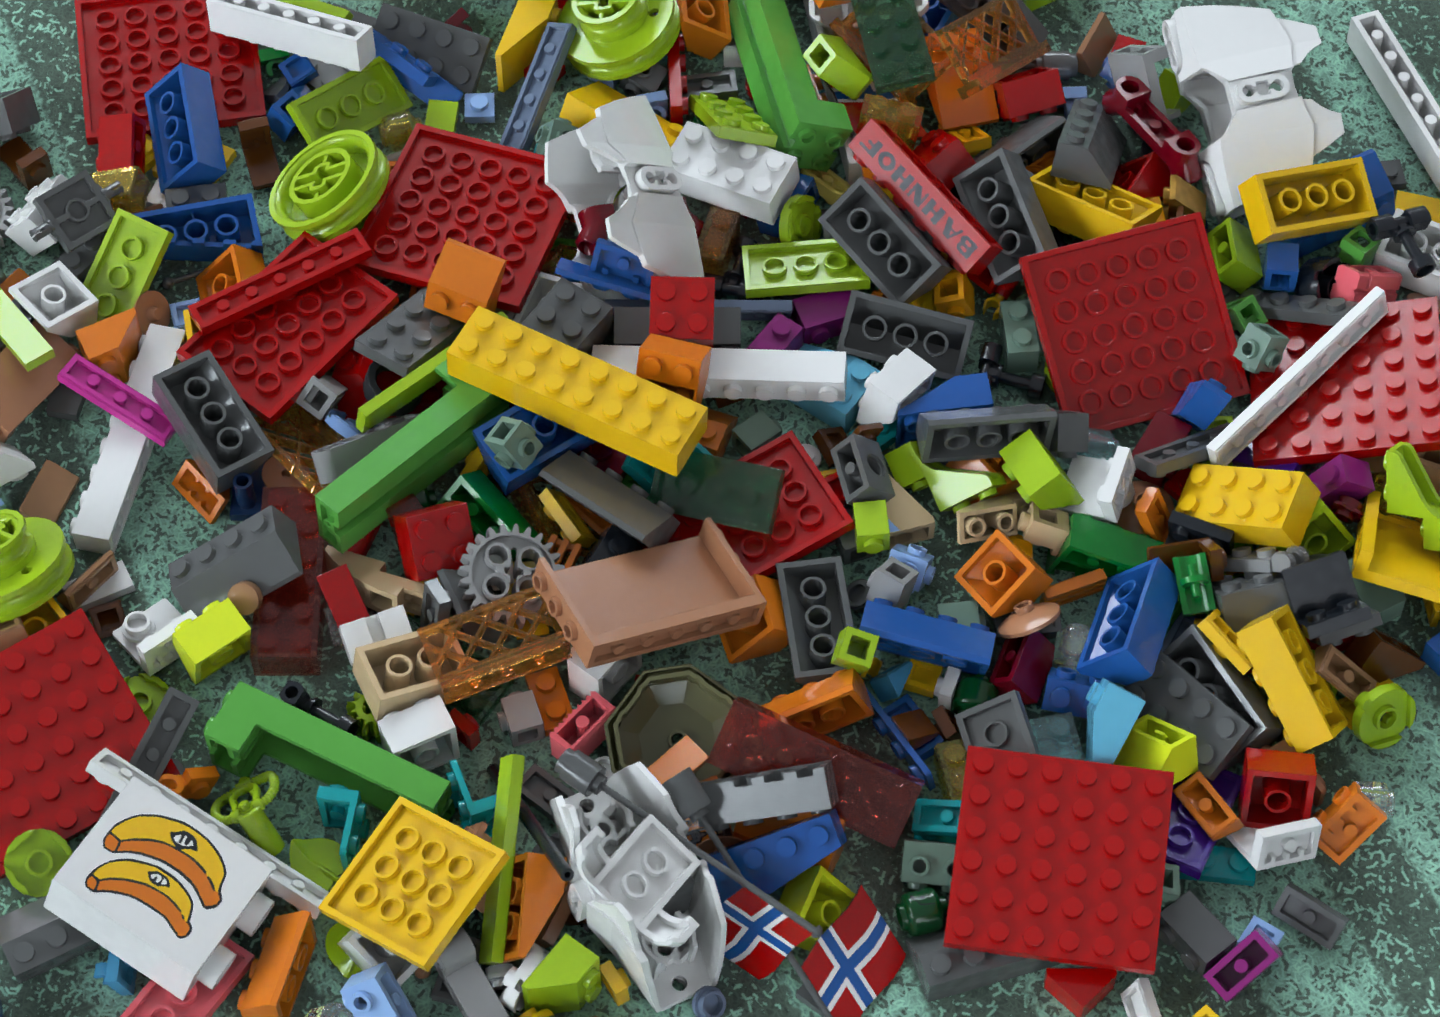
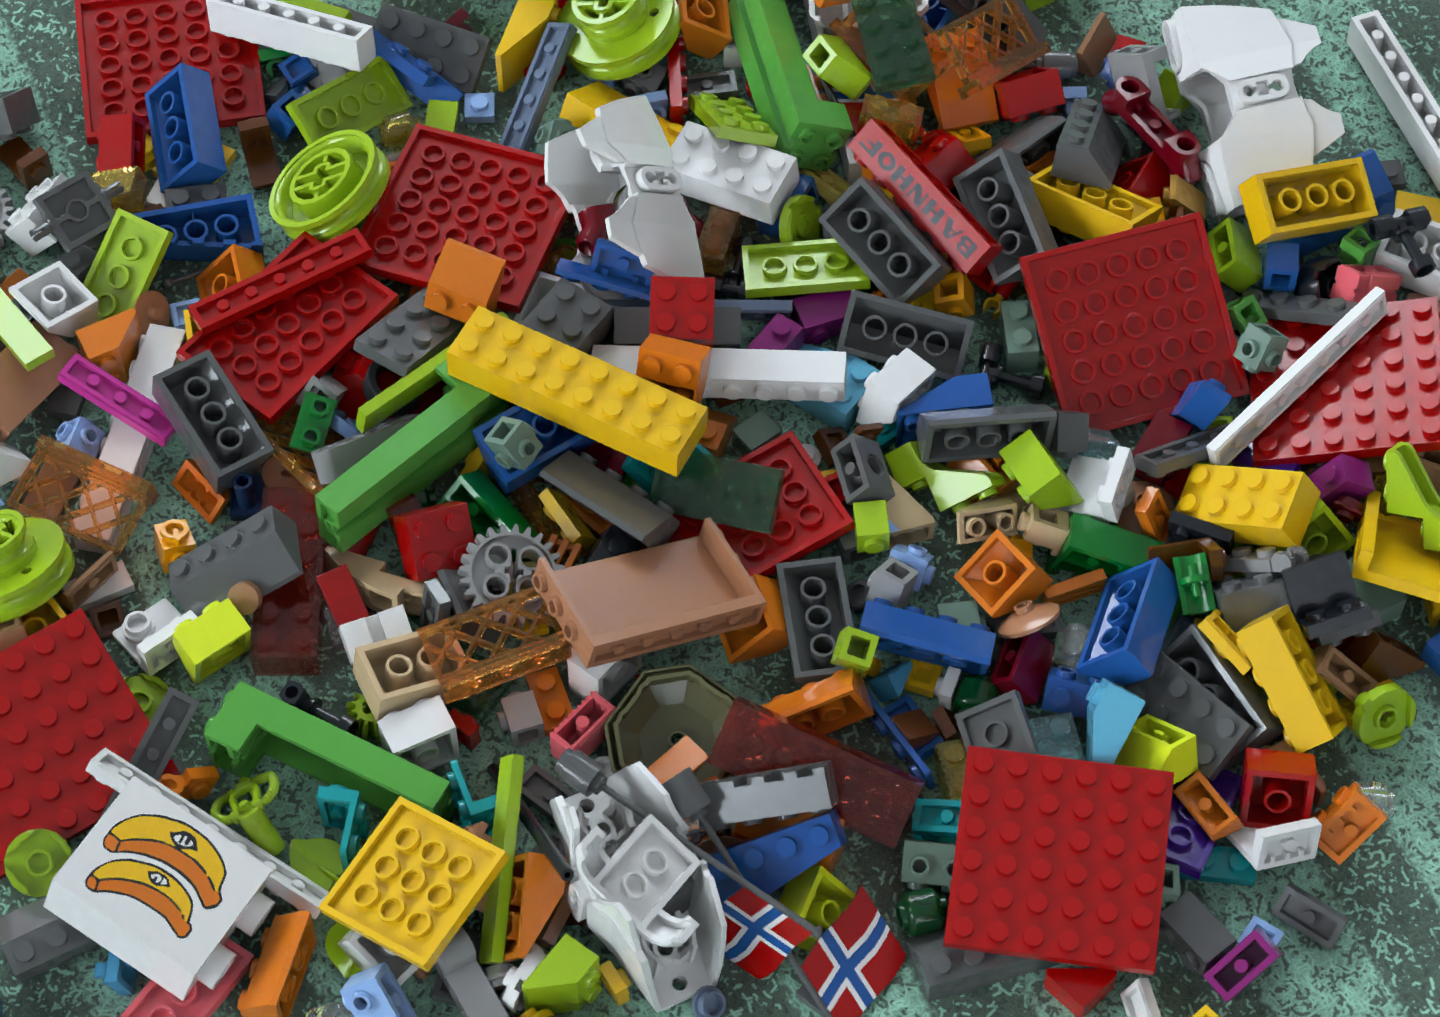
none -> clear orange fence [5,434,159,557]
none -> light blue brick [50,416,106,471]
none -> light orange brick [154,519,196,574]
none -> green hips [289,391,337,453]

